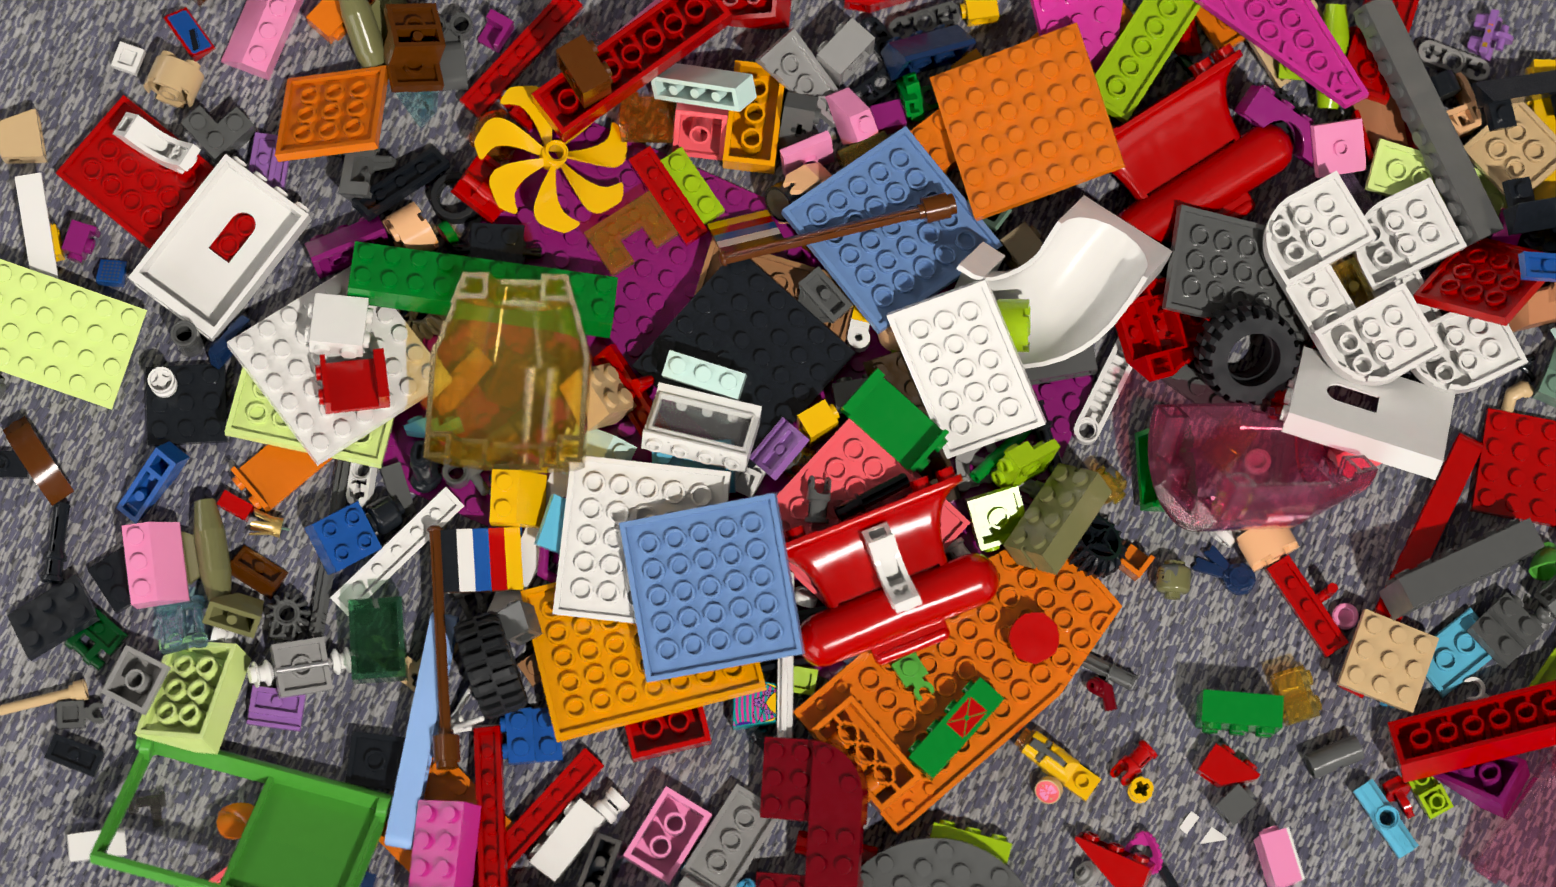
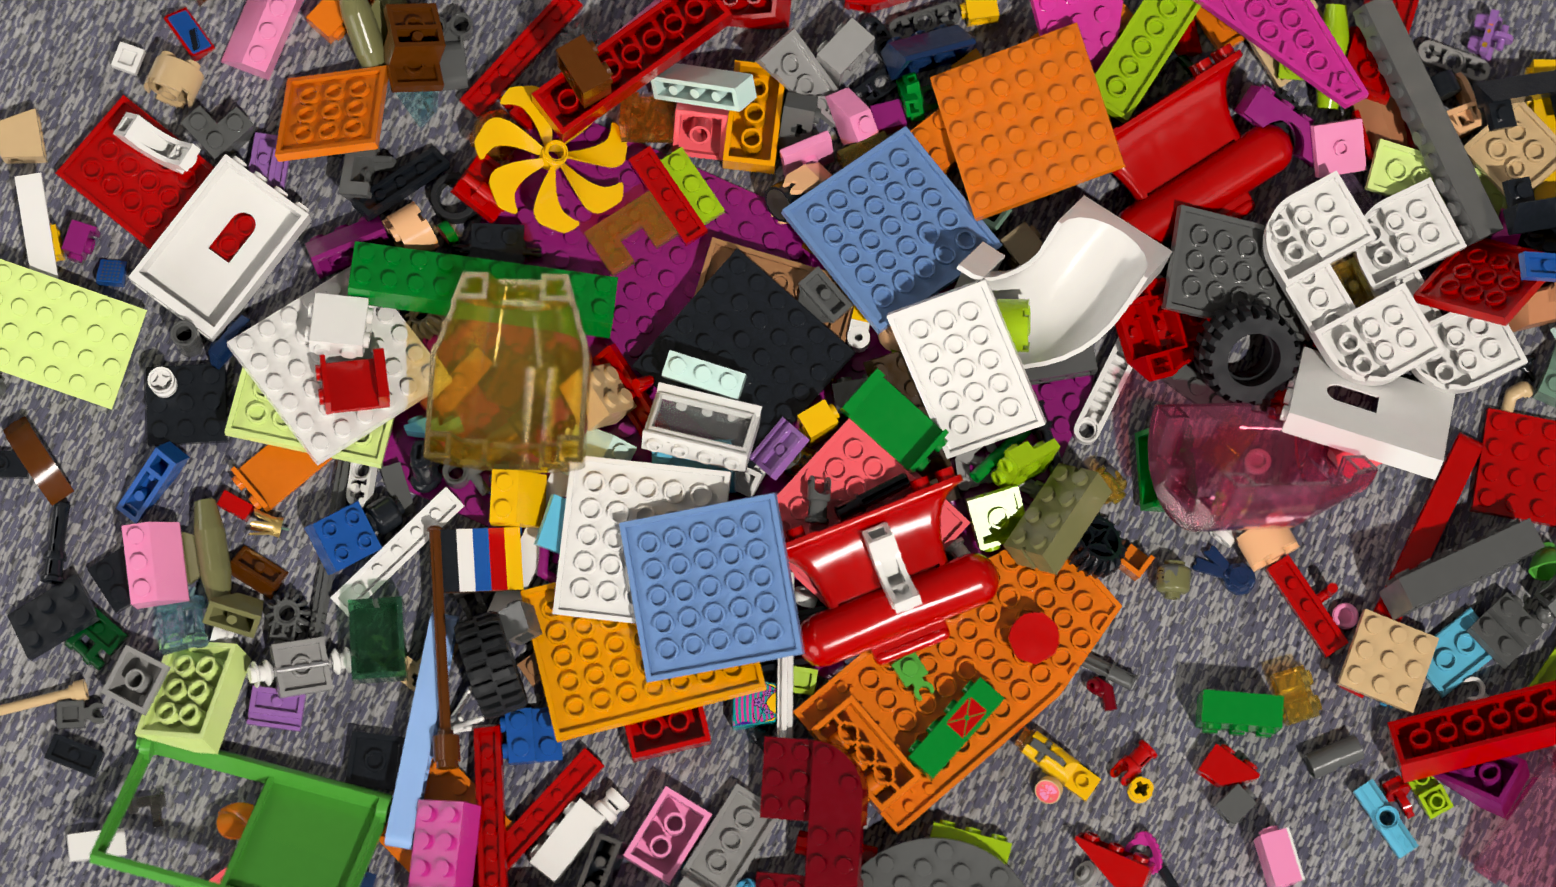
magenta panel [477,9,515,54] -> none
reddish brown flag [707,192,957,266] -> none
white sticker [1179,812,1227,844] -> none

